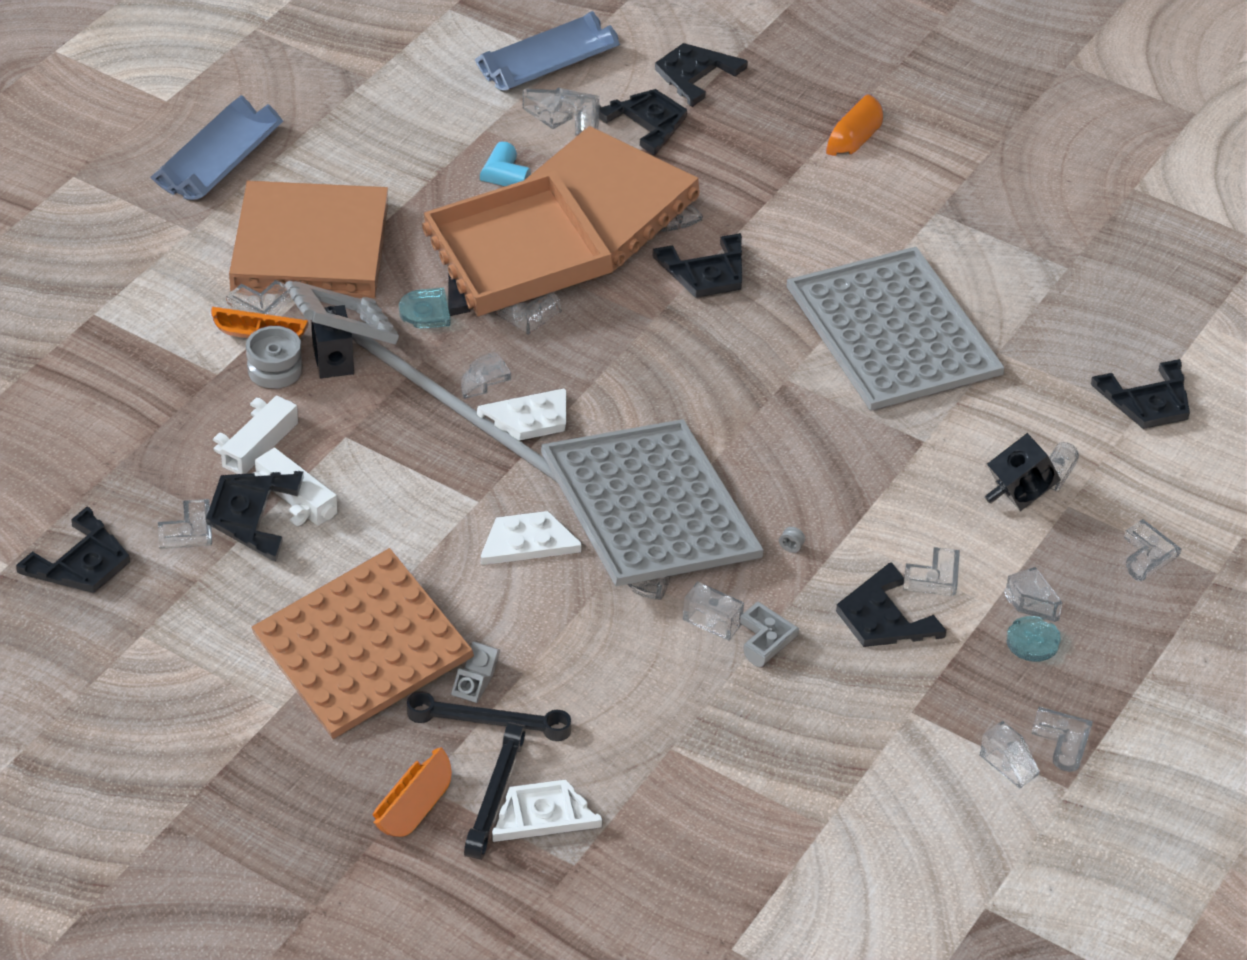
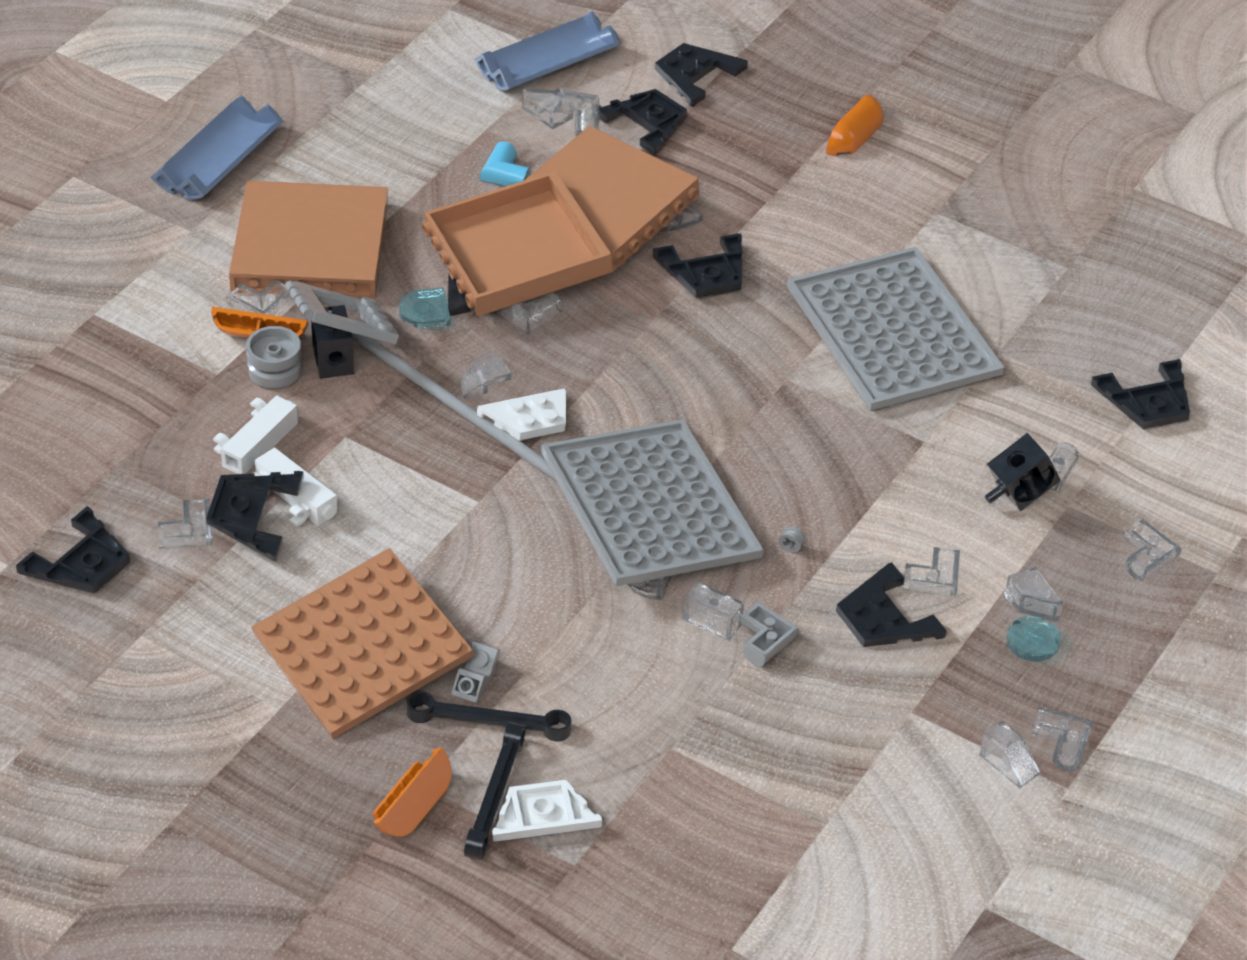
white wing [481,511,581,565] -> none

